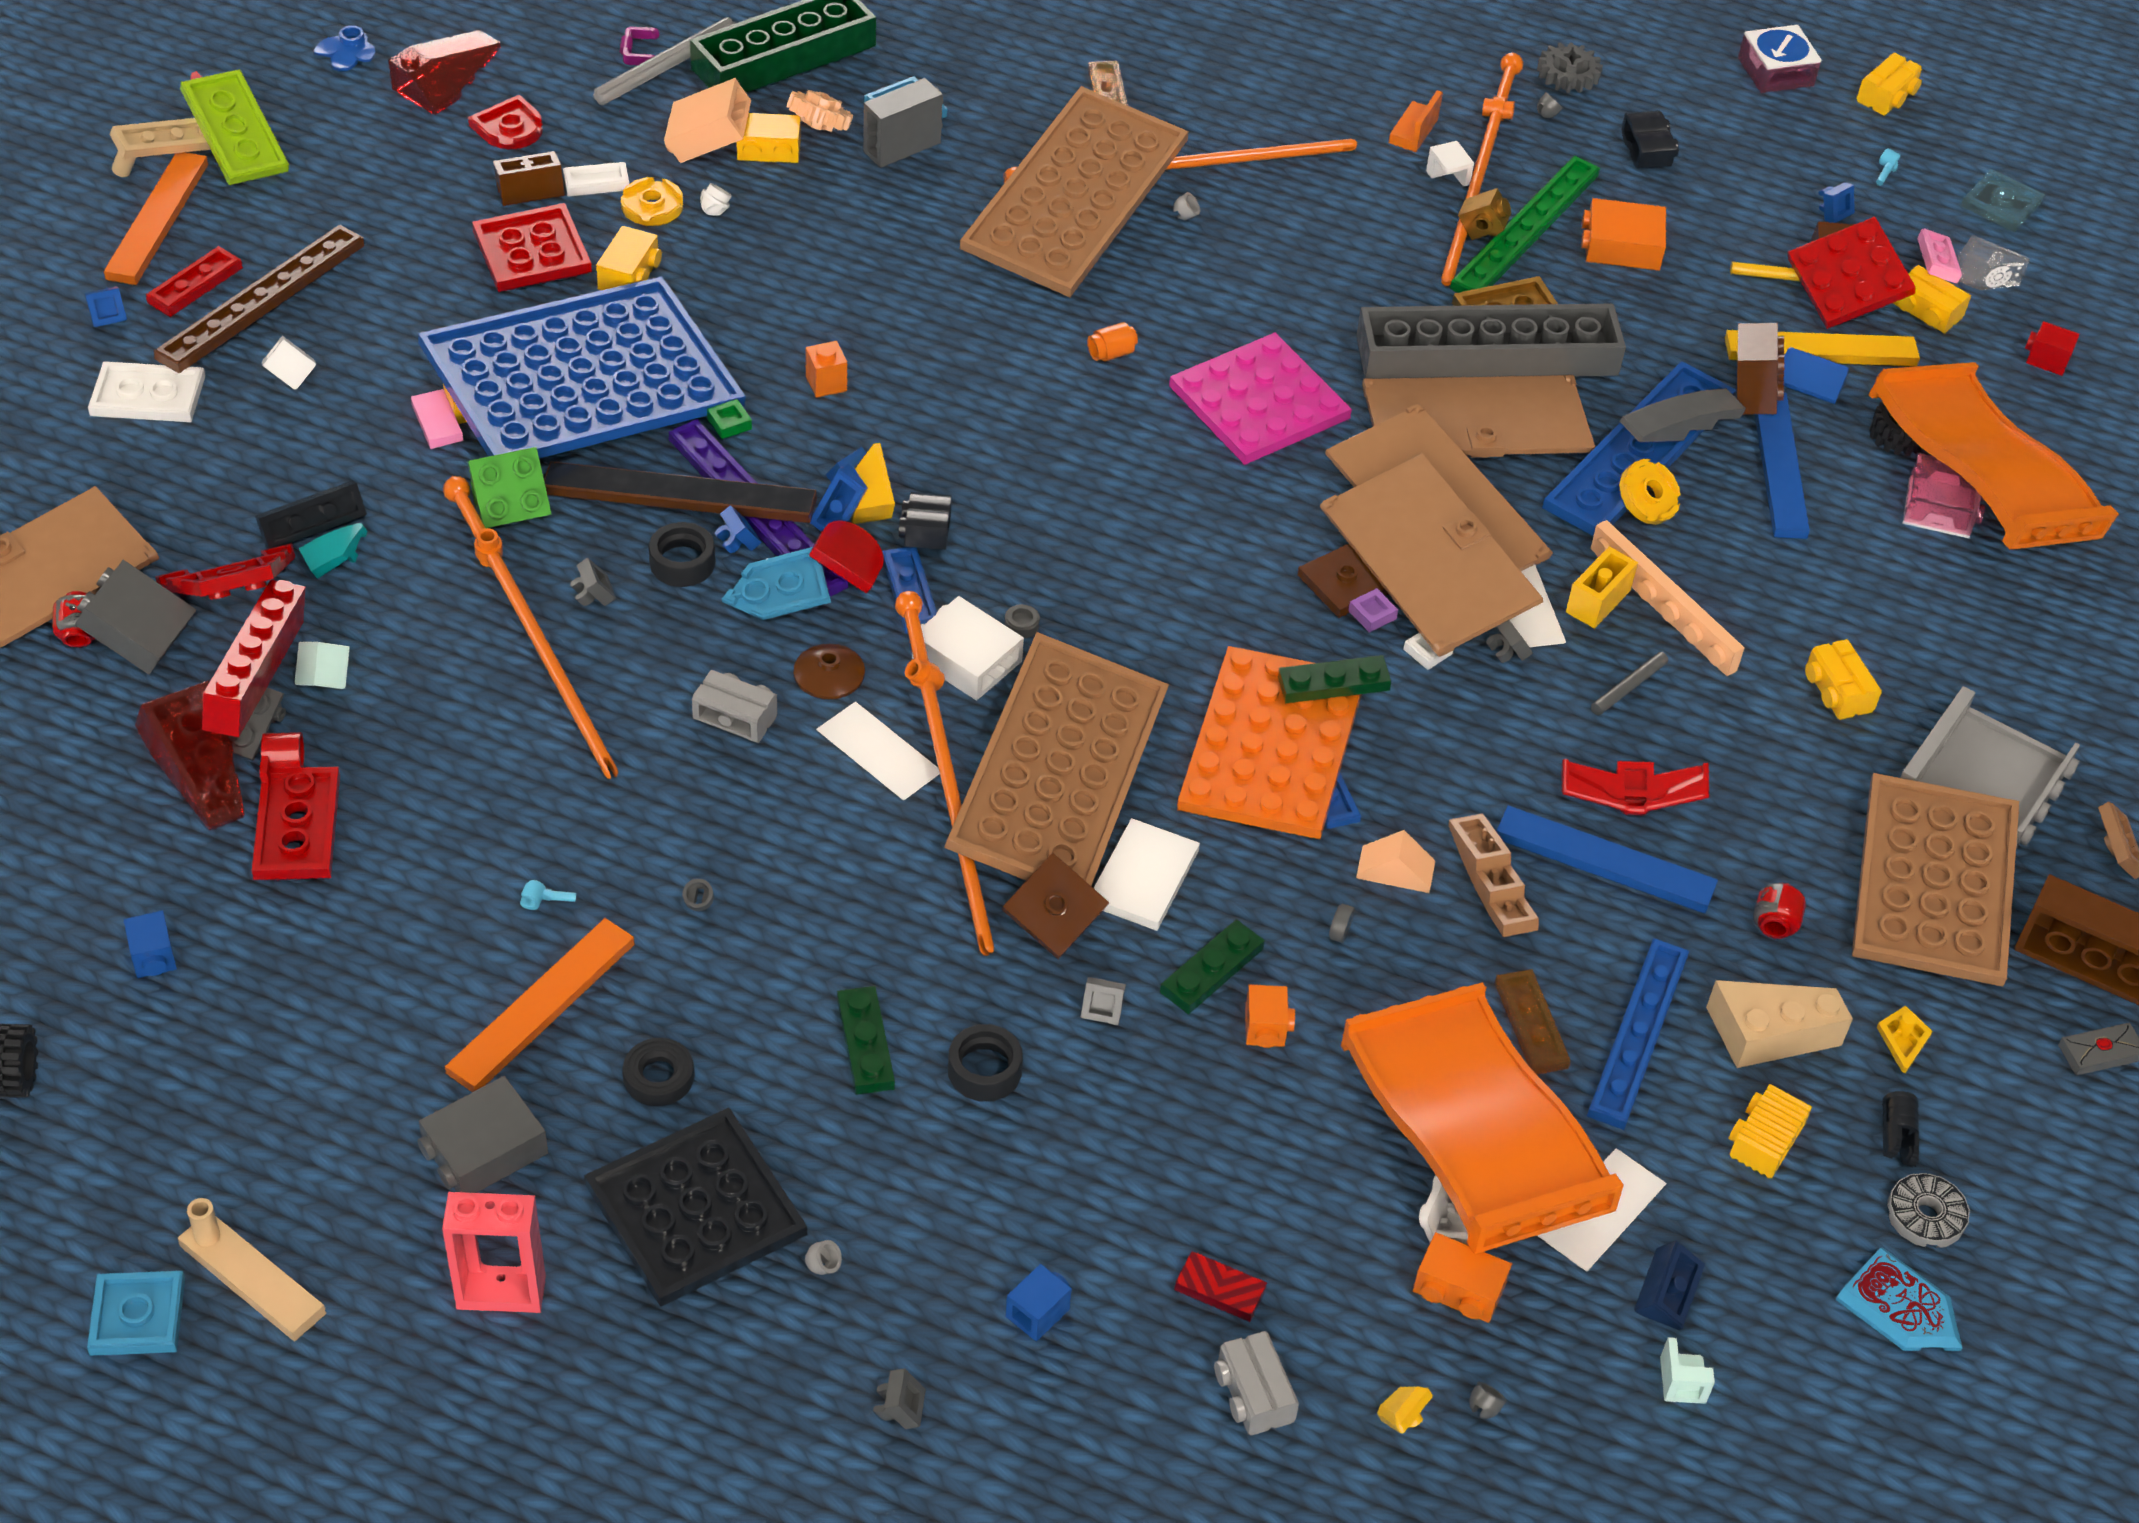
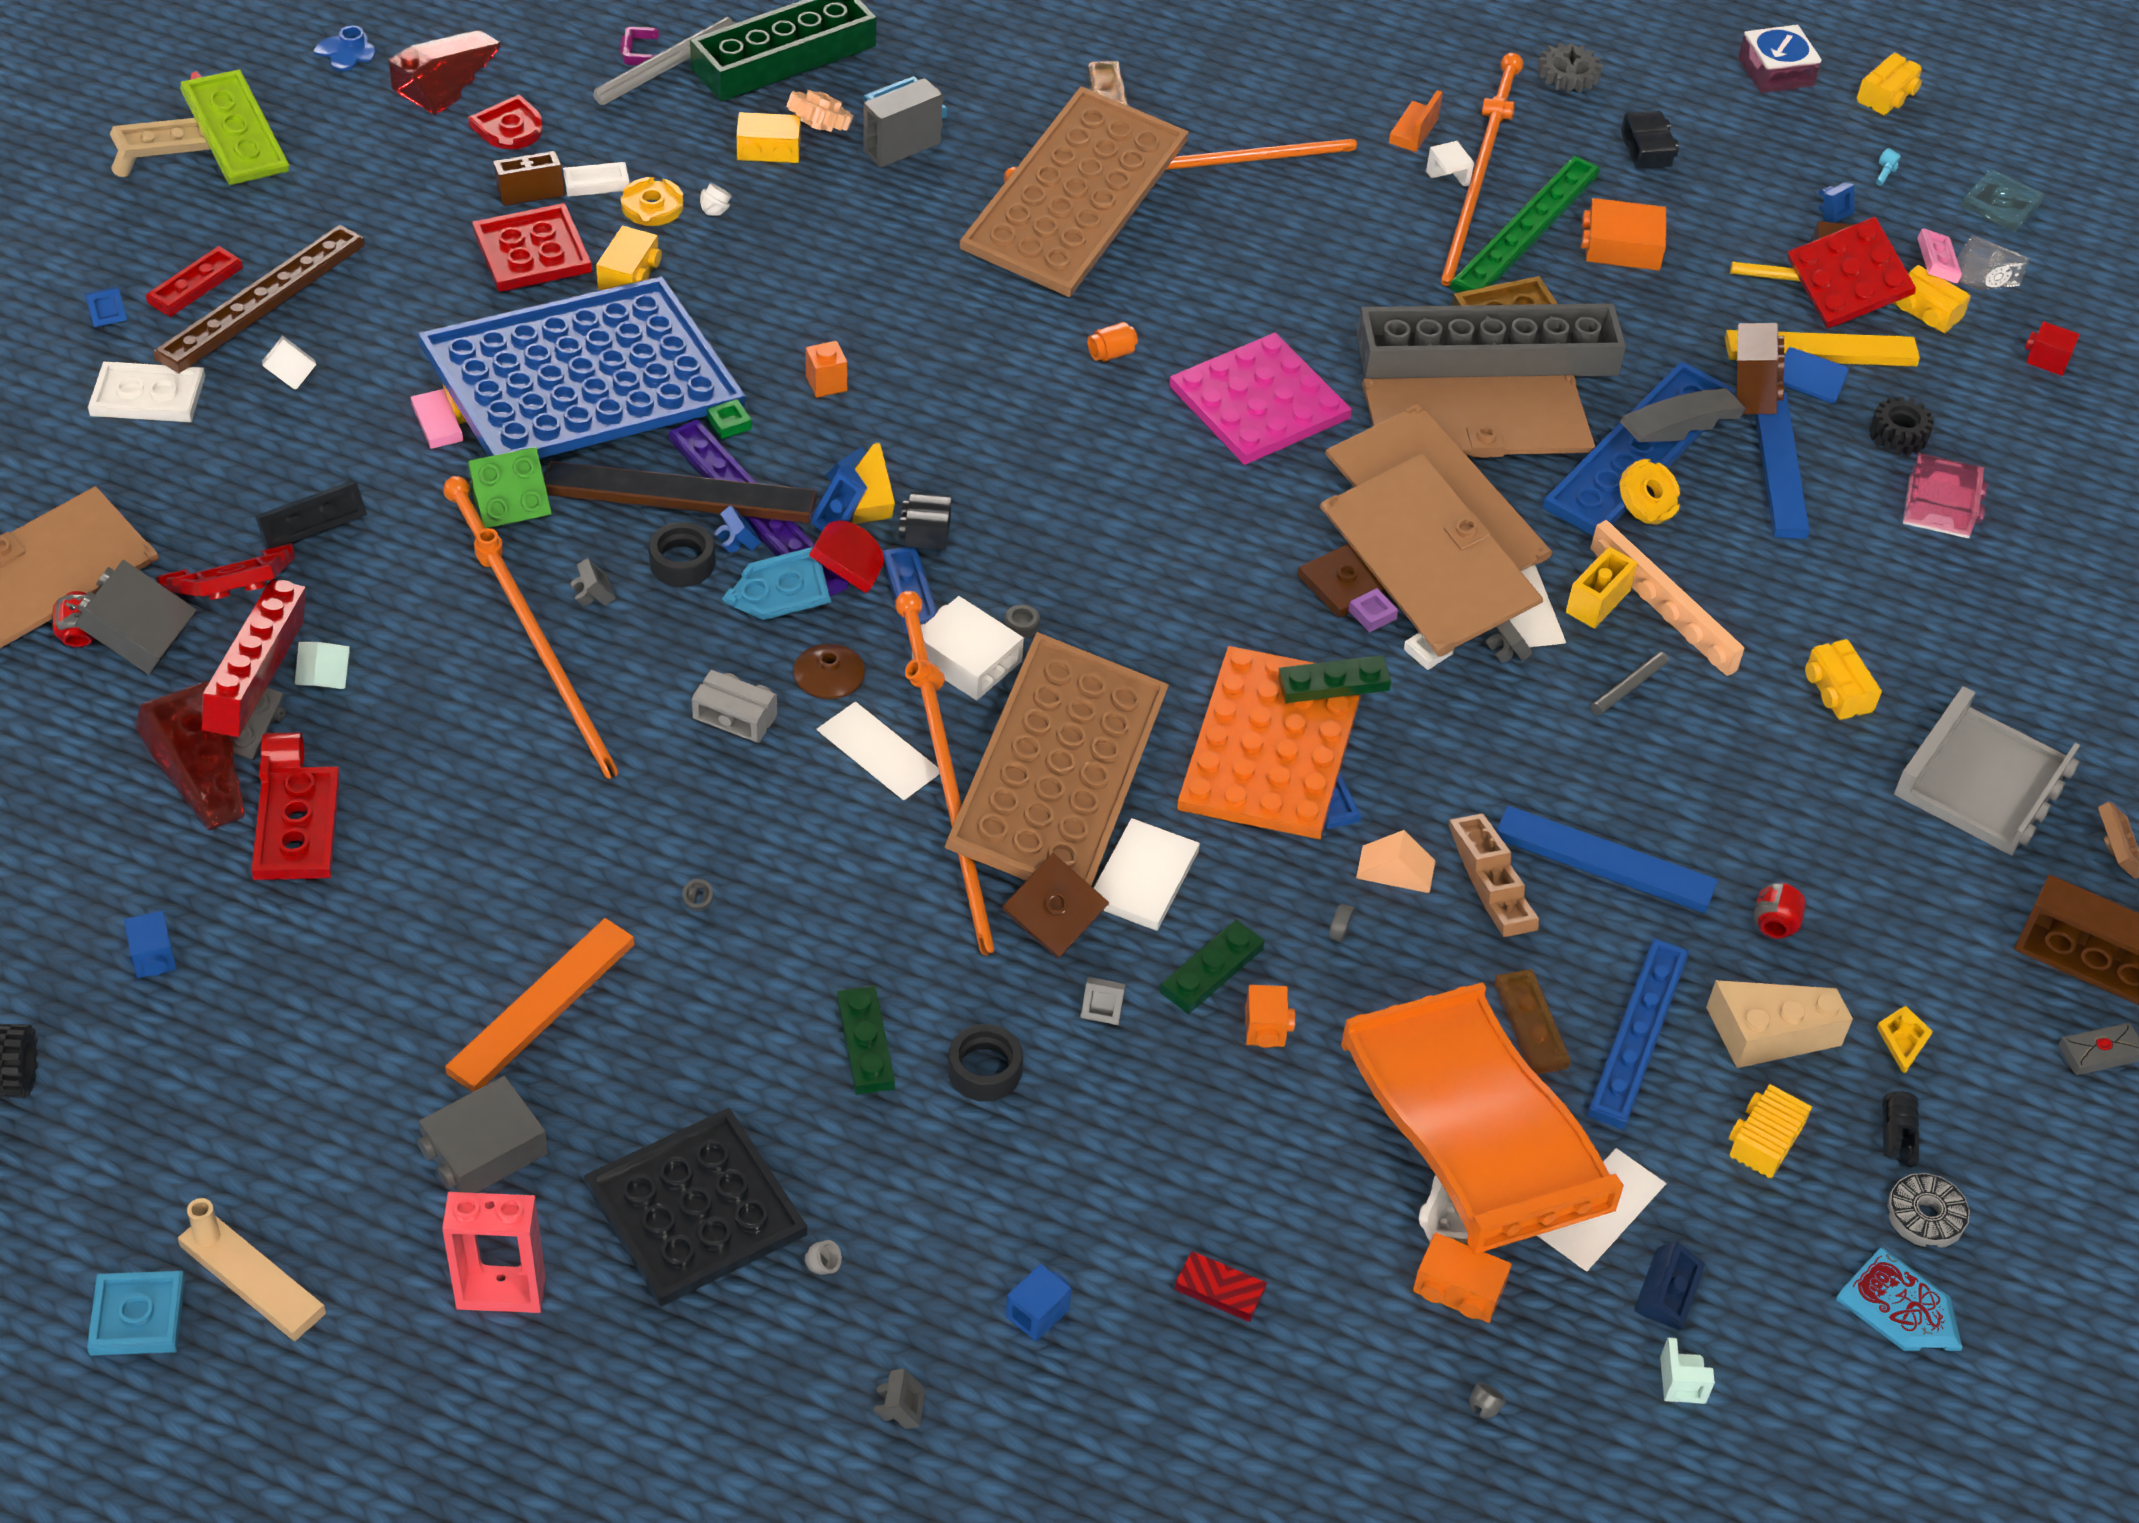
orange tile [104,152,208,285] -> none
teal slope [299,523,368,579] -> none
medium azure hand [520,880,576,910] -> none
black tyre [622,1038,695,1106] -> none
light nougat brick [664,78,751,163] -> none
light grey hinge [1173,192,1200,220] -> none
light grey brick [1214,1331,1299,1435] -> none
yellow piece [1377,1387,1433,1434] -> none
pearl gold brick [1458,188,1511,240] -> none
dark grey hinge [1537,92,1563,119] -> none
red plate [1561,759,1709,816] -> none
medium nougat plate [1852,773,2020,987] -> none
orange panel [1868,362,2119,550] -> none

